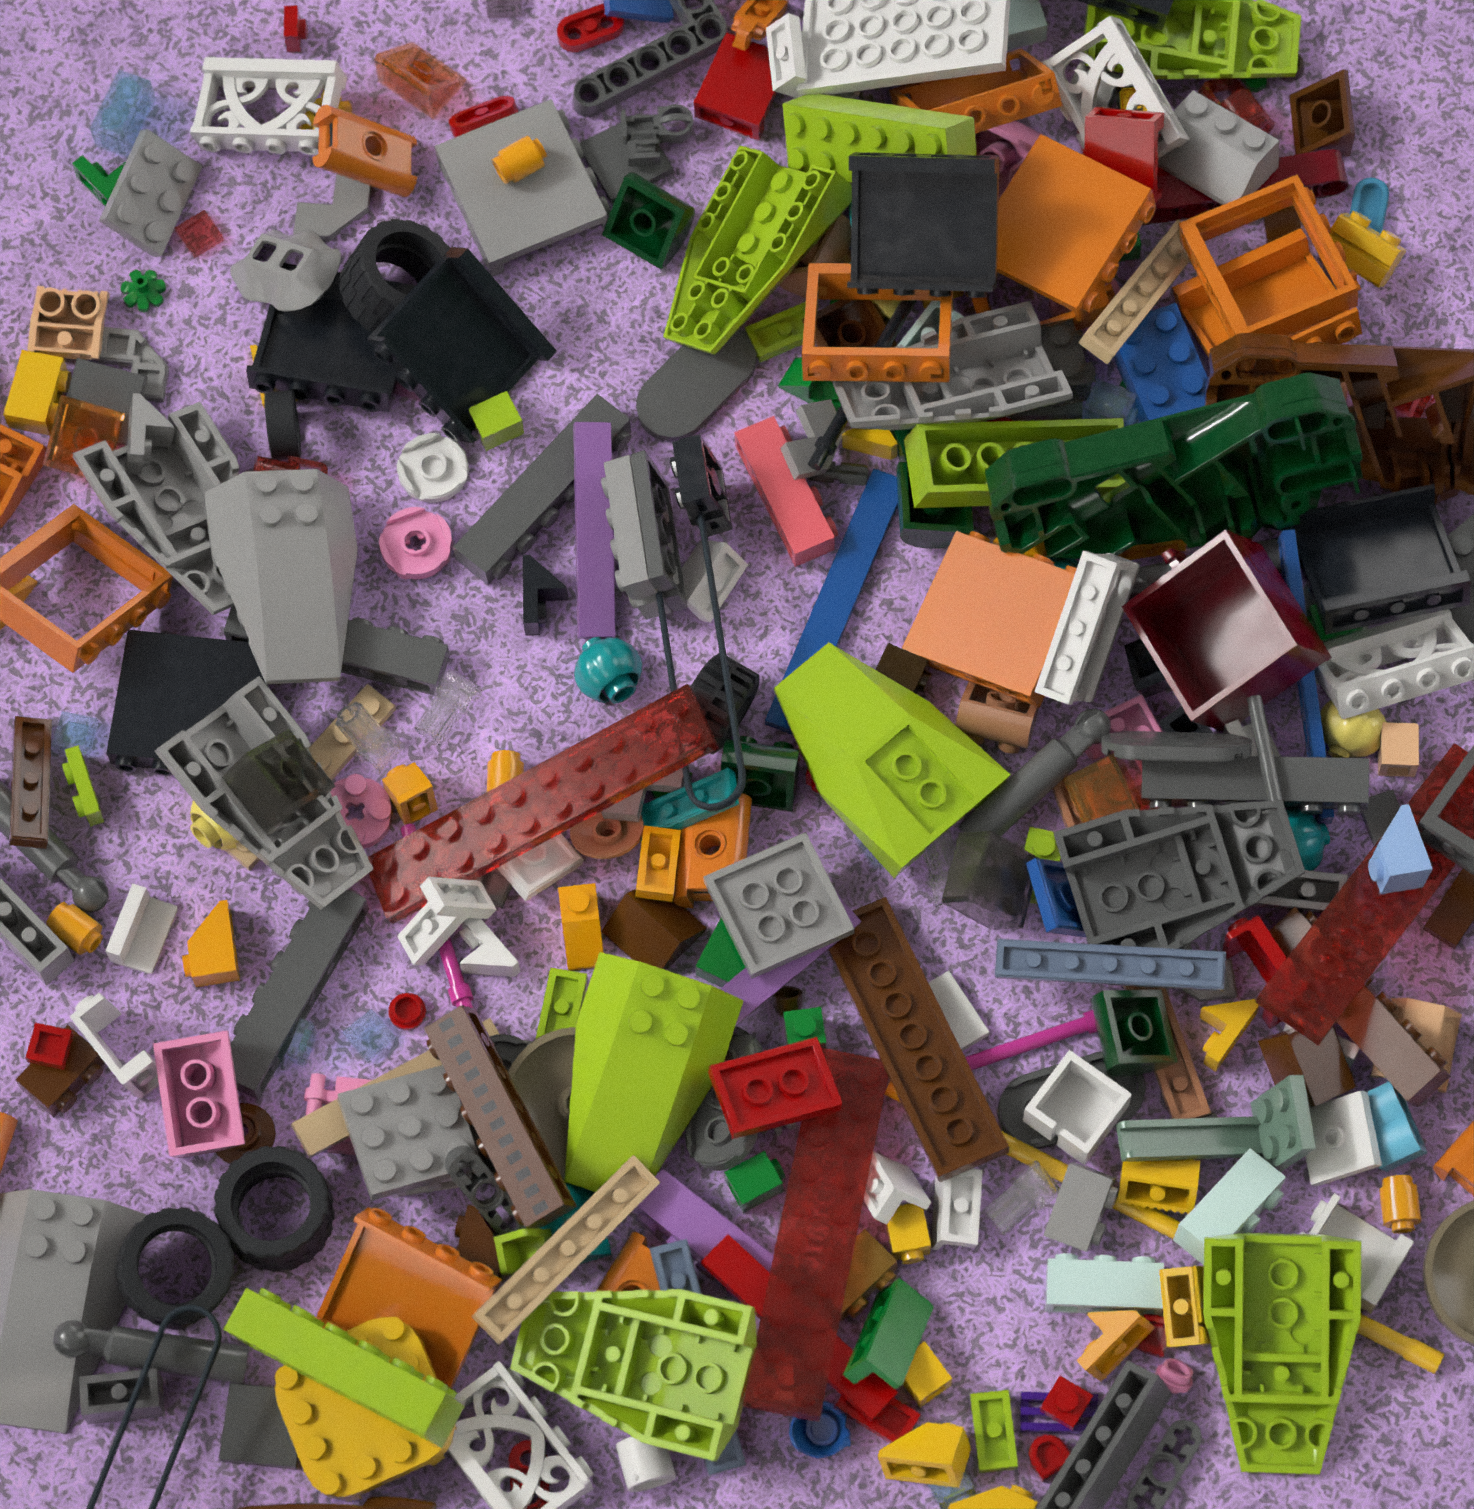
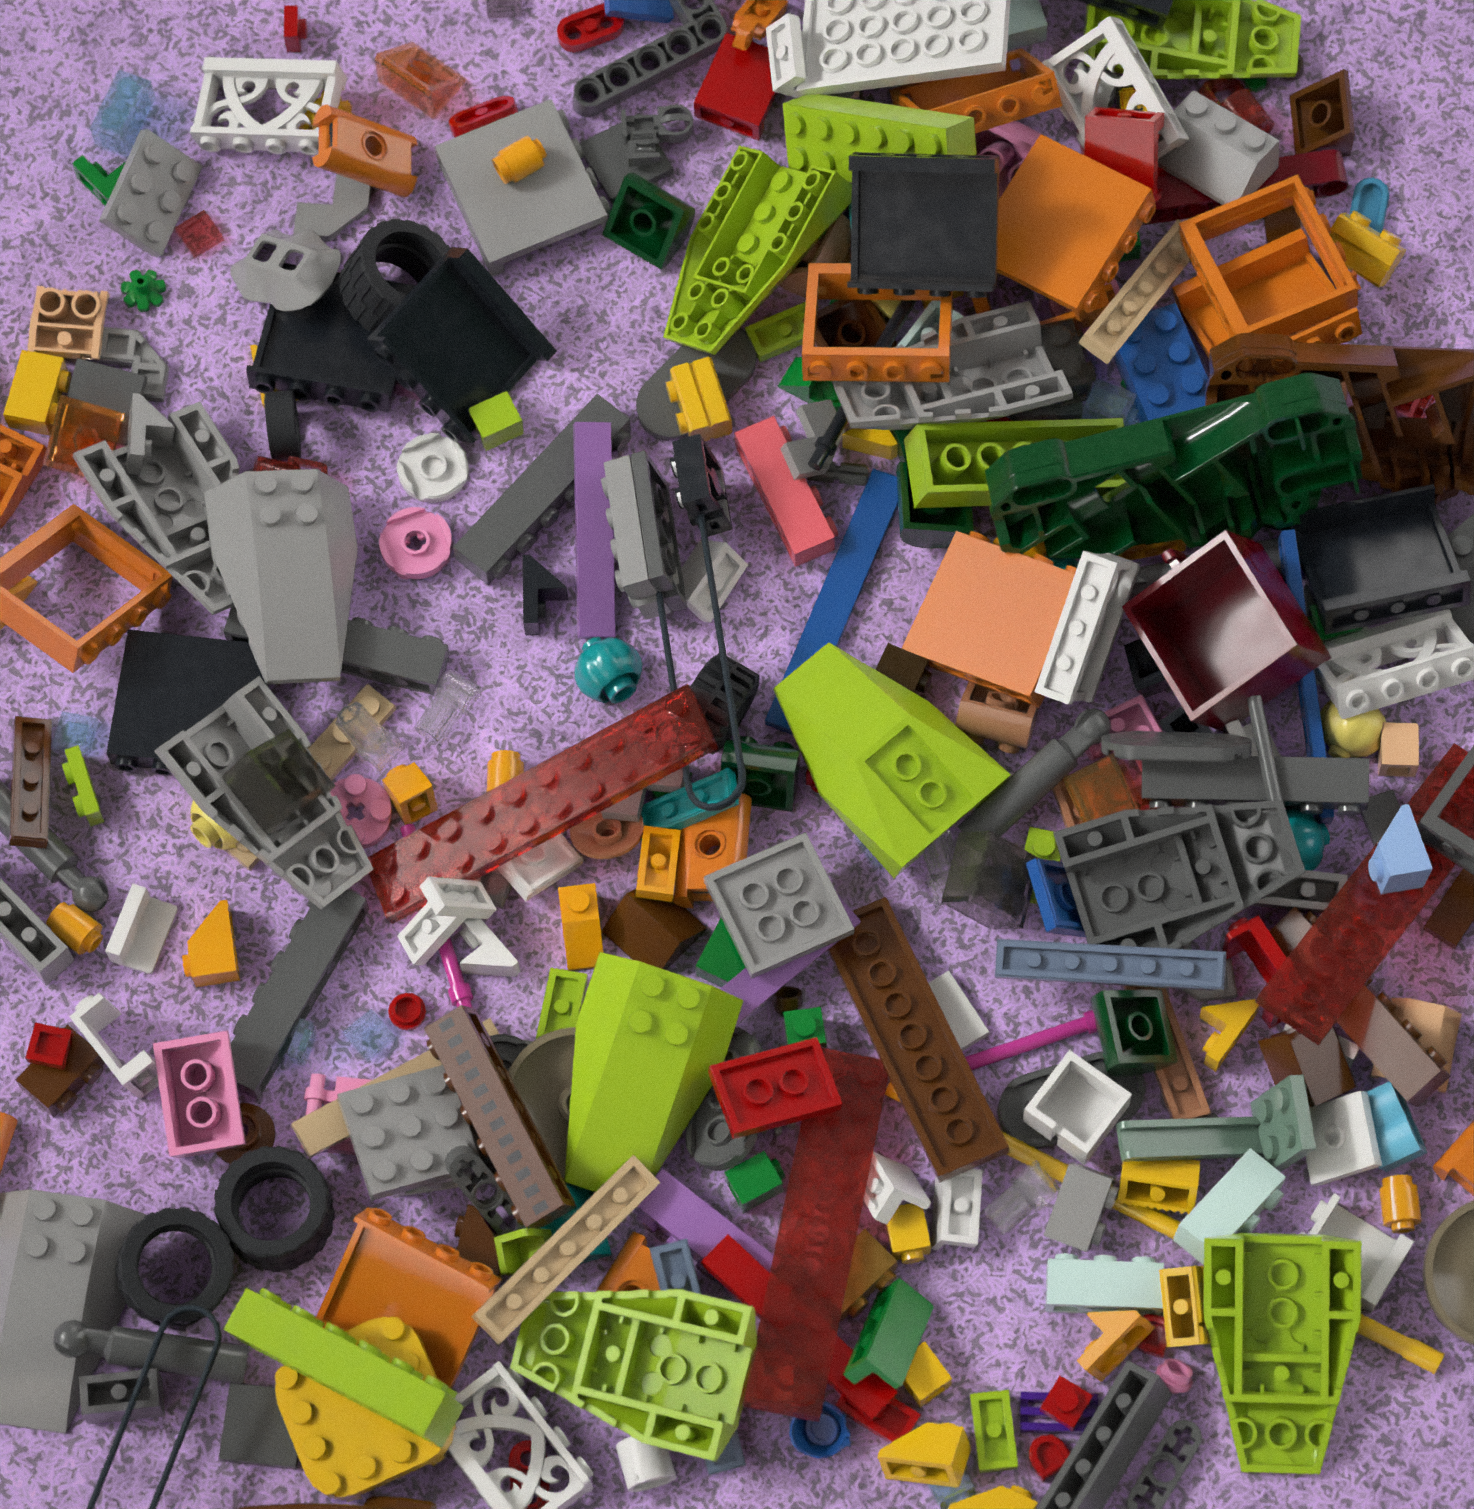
none -> yellow brick [665,357,732,441]

